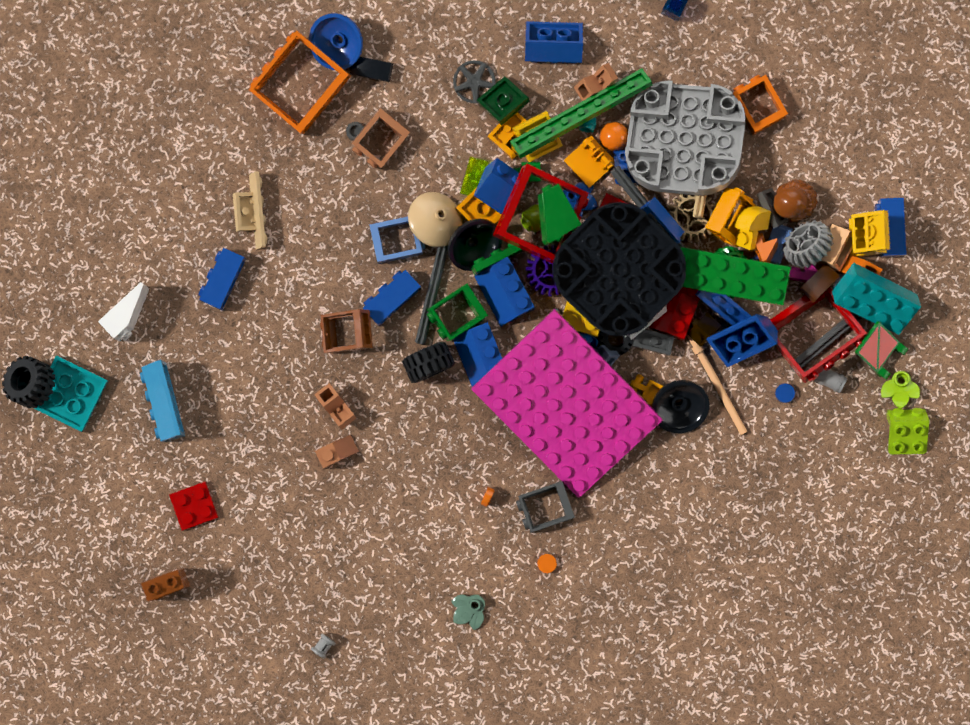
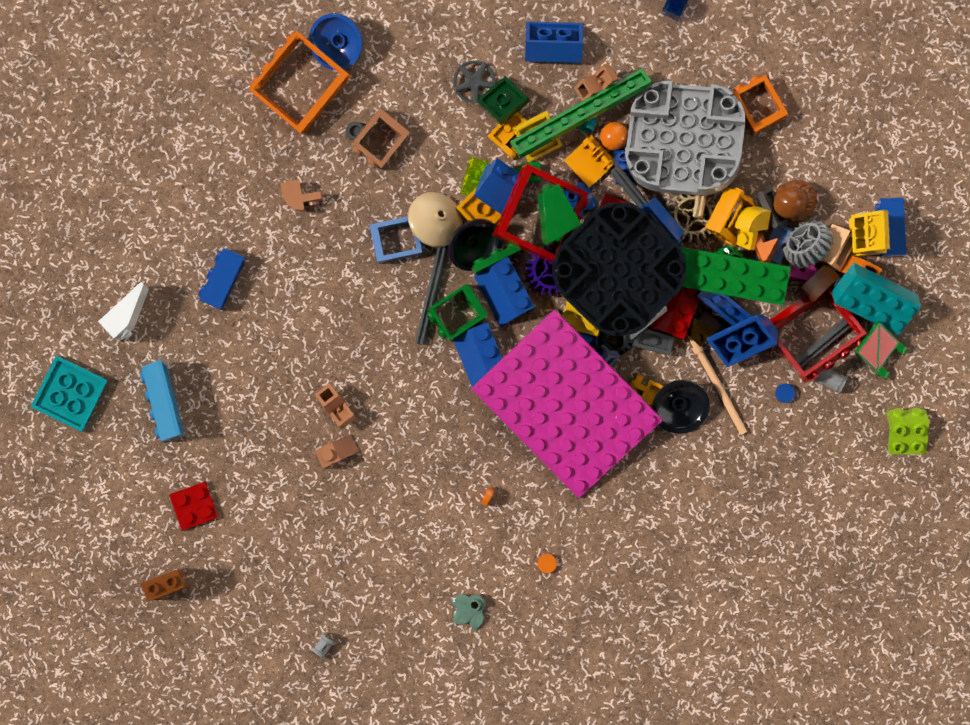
black tyre [2,356,55,408] -> none
tan bracket [233,172,267,250] -> none
dark orange window [320,309,373,354] -> none
black slope [350,57,393,82] -> none
blue brick [363,270,421,326] -> none
black tyre [402,342,455,383] -> none
dark grey window [516,481,575,532] -> none
lime head [521,204,541,233] -> none
lime plate [881,371,920,409] -> none
none -> nougat brick [280,180,323,212]

